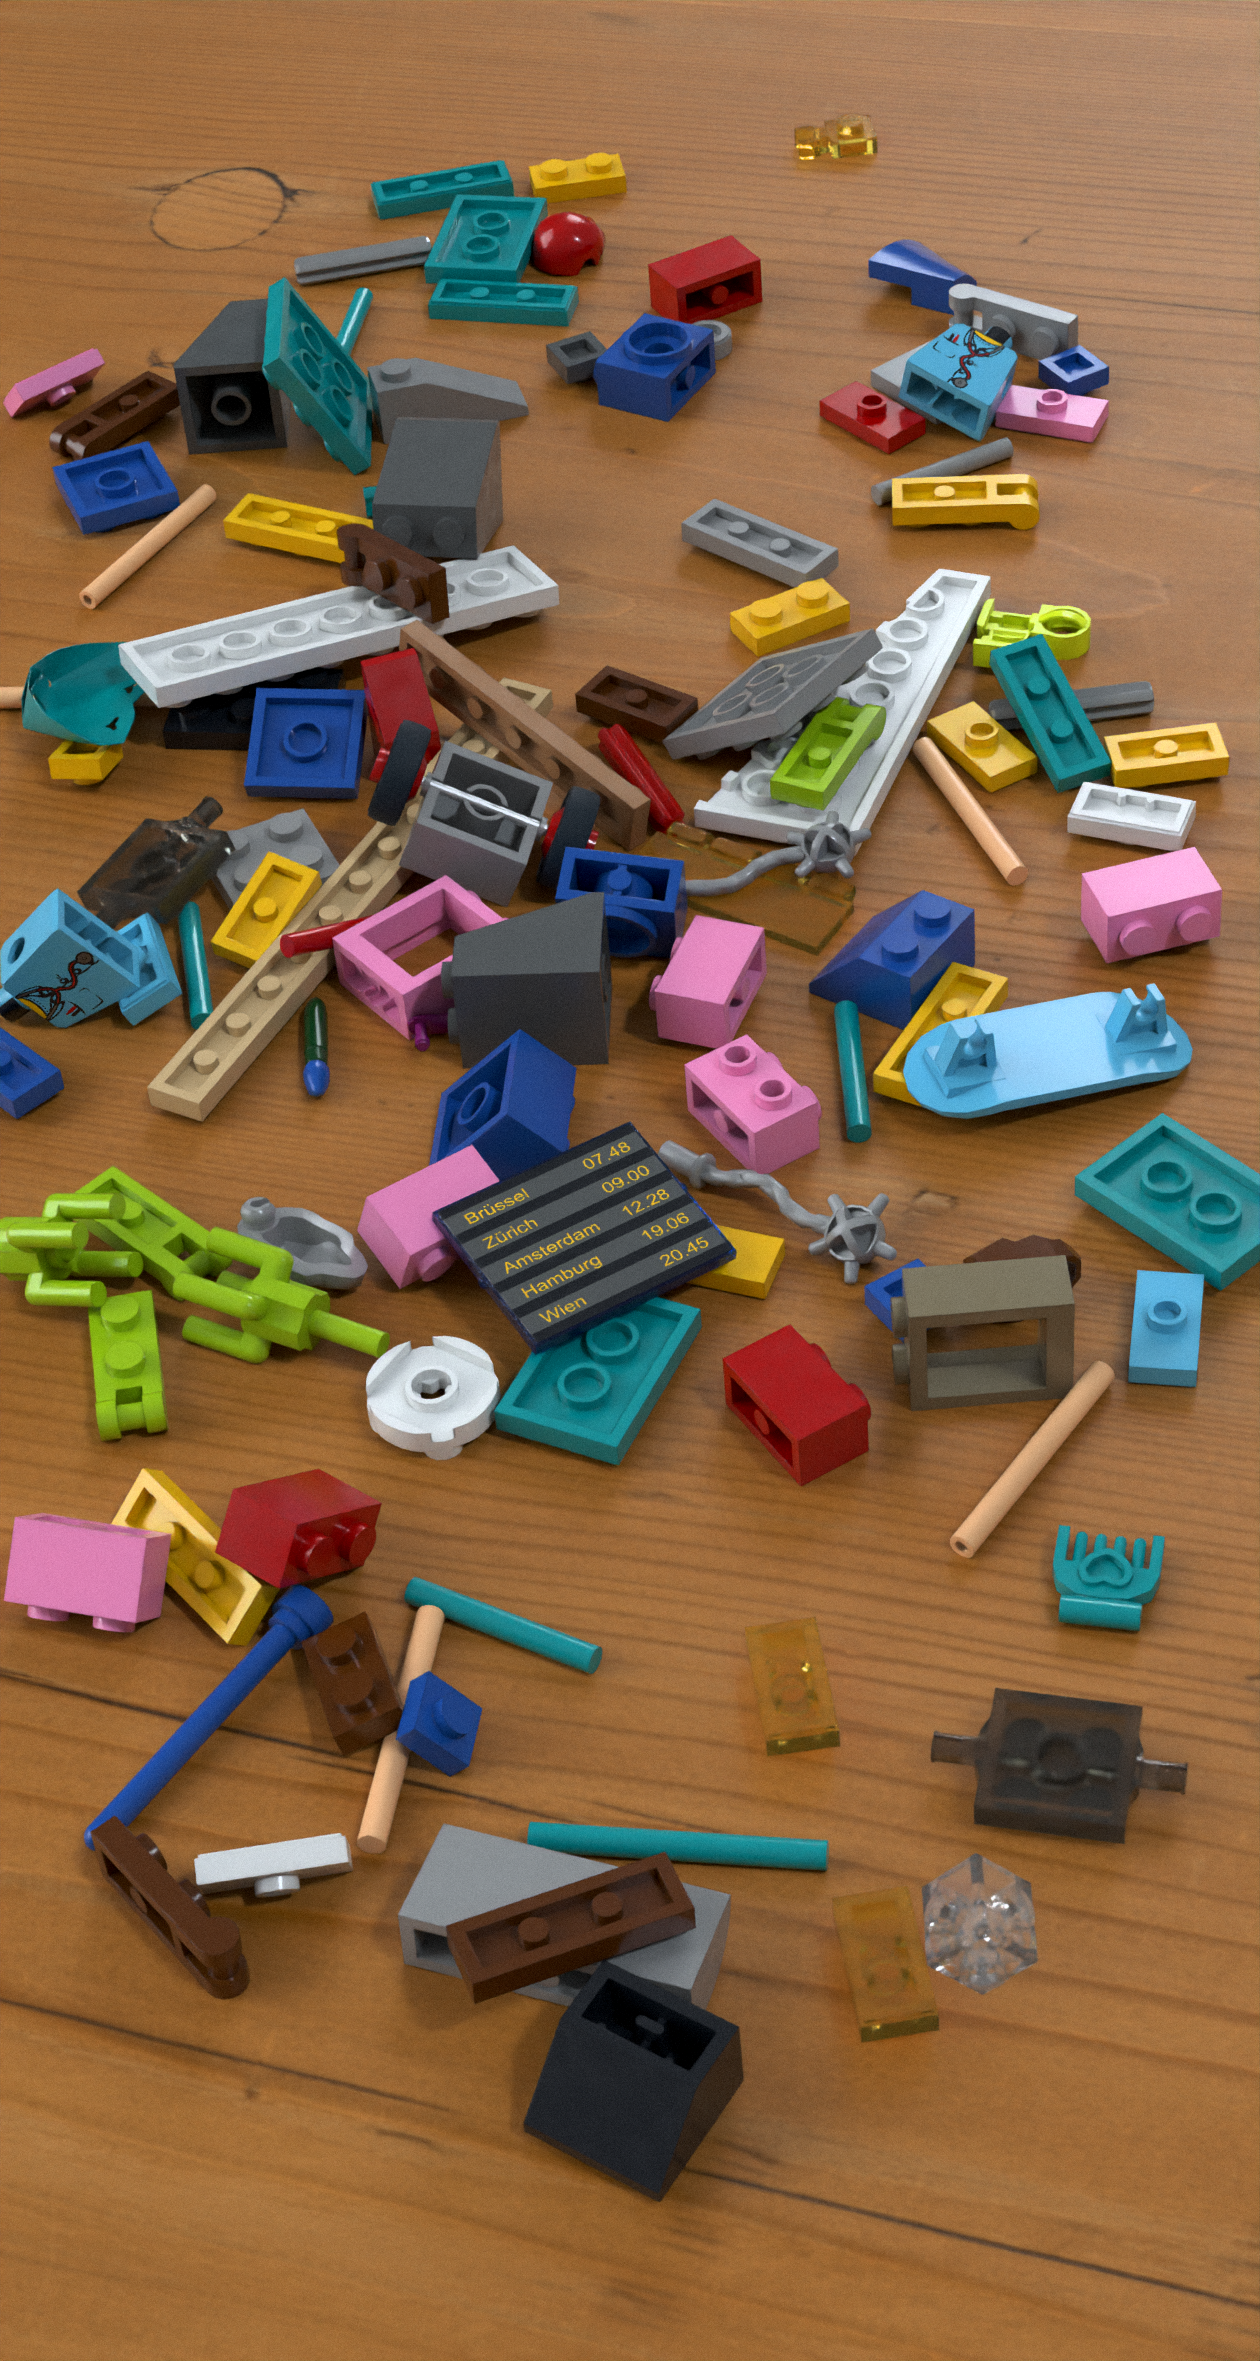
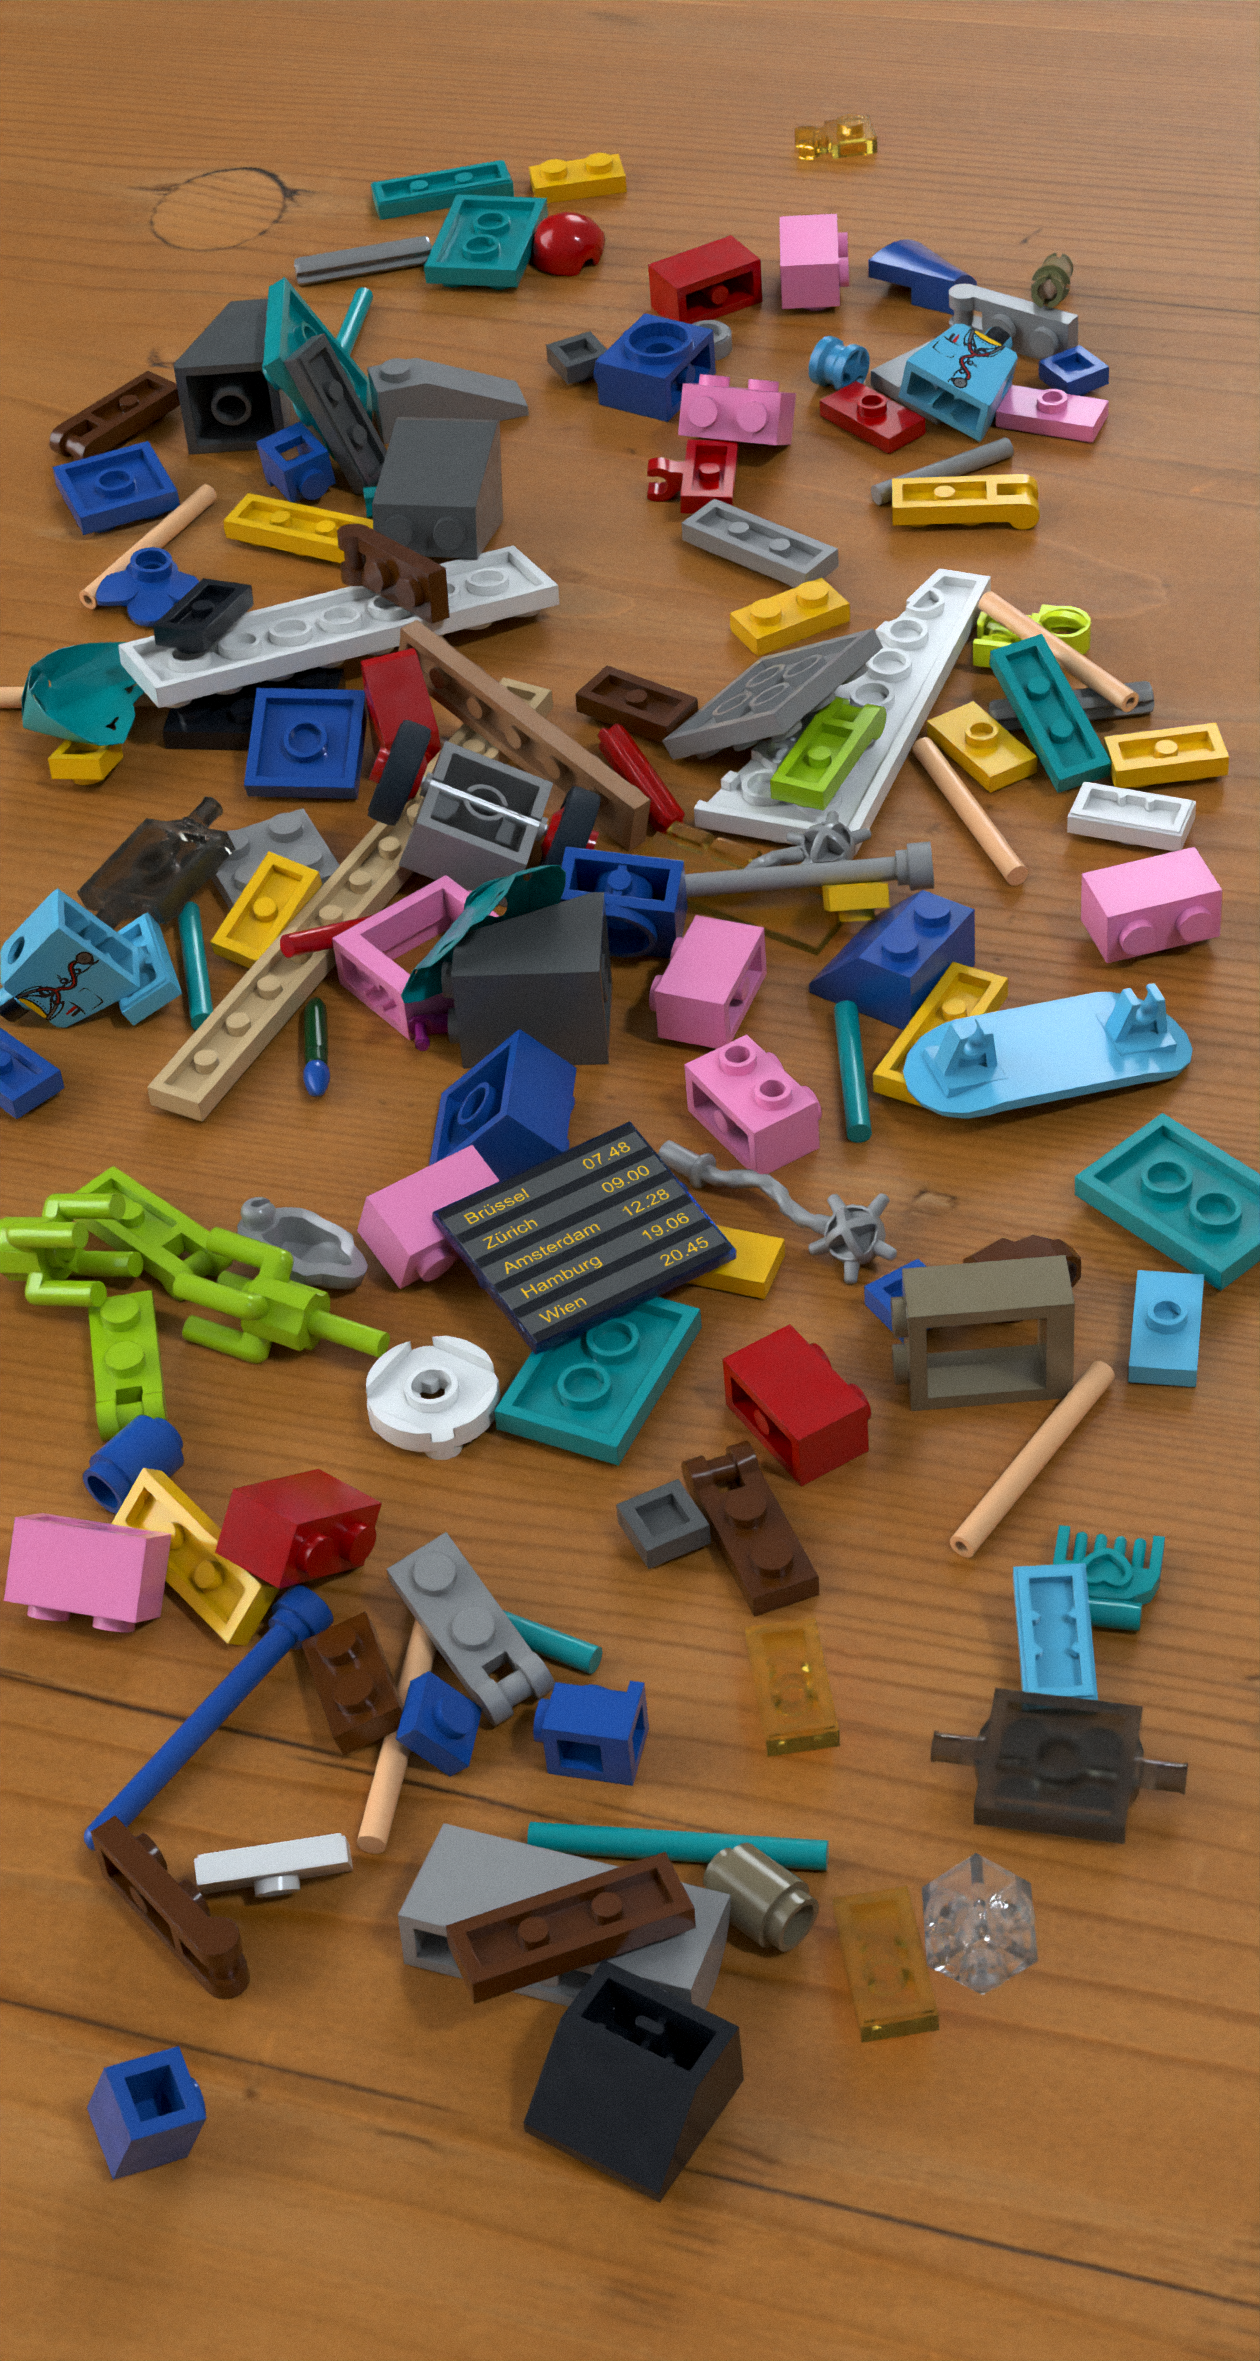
bright pink plate [3,348,105,418] -> none
teal tile [428,278,579,327] -> none
none -> blue brick [83,1415,184,1514]
none -> blue brick [87,2046,207,2180]
none -> blue plate [96,547,199,627]
none -> black plate [153,578,254,654]
none -> blue brick [256,421,336,503]
none -> dark grey tile [284,333,387,495]
none -> light grey plate [387,1532,555,1727]
none -> teal piece [401,865,566,1003]
none -> blue brick [533,1681,649,1786]
none -> dark grey plate [616,1479,711,1569]
none -> red plate [647,439,738,514]
none -> bright pink brick [678,374,796,445]
none -> reddish brown plate [681,1440,820,1617]
none -> light grey piece [685,842,934,898]
none -> dark tan brick [703,1843,819,1952]
none -> bright pink brick [780,214,849,311]
none -> dark azure wheel [808,336,870,391]
none -> yellow plate [822,881,890,922]
none -> light nougat piece [979,591,1139,713]
none -> medium azure plate [1013,1563,1098,1712]
none -> olive pin [1031,253,1073,308]

